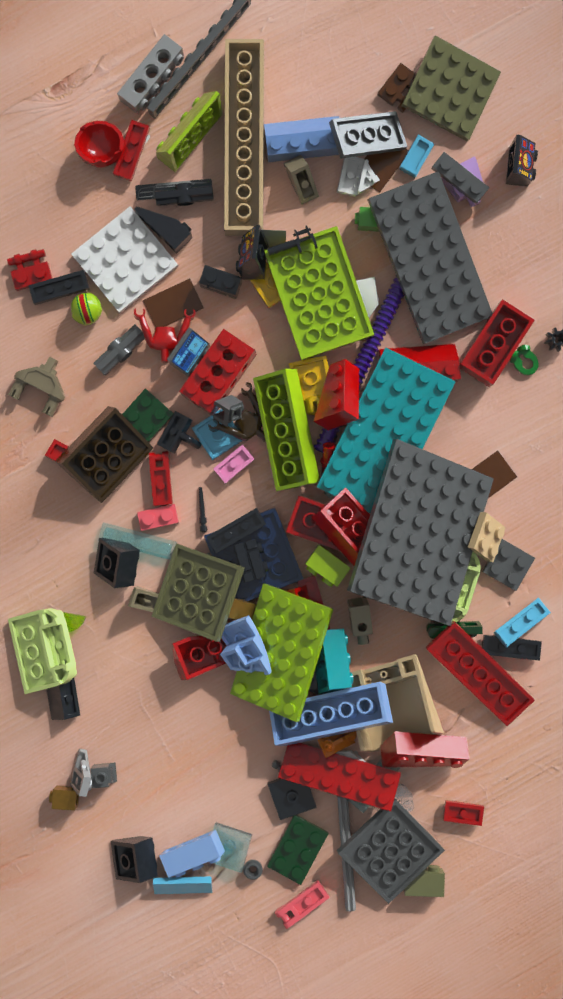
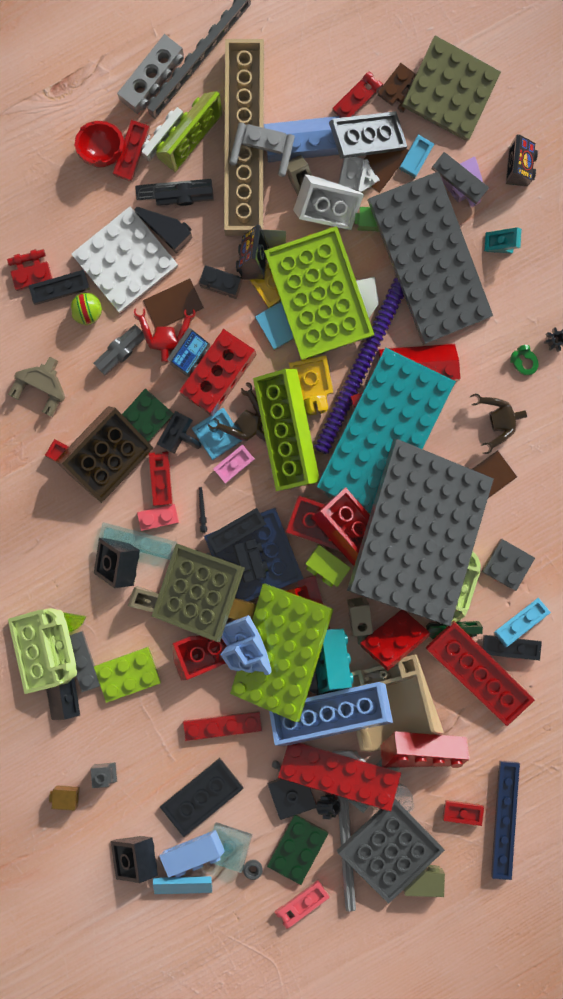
light grey wing [70,749,92,797] -> none
dark grey window [213,395,244,427] -> none
black piece [267,225,318,256] -> none
red wedge [313,359,359,430] -> none
orange hinge [318,731,357,758] -> none
red axle [320,442,335,477] -> none
red brick [460,299,535,387] -> none
tan plate [468,512,506,563] -> none
none -> dark grey plate [69,631,100,692]
none -> lime plate [94,646,161,703]
none -> white plate [141,107,184,162]
none -> black tile [160,757,244,837]
none -> red plate [183,711,262,741]
none -> light grey plate [229,123,295,177]
none -> medium azure tile [255,302,294,350]
none -> white slope [293,174,364,230]
none -> black gear [316,794,340,820]
none -> red plate [332,71,383,118]
none -> red plate [360,610,430,671]
none -> dark brown piece [470,394,527,454]
none -> teal slope [484,227,522,254]
none -> dark blue plate [491,761,520,880]

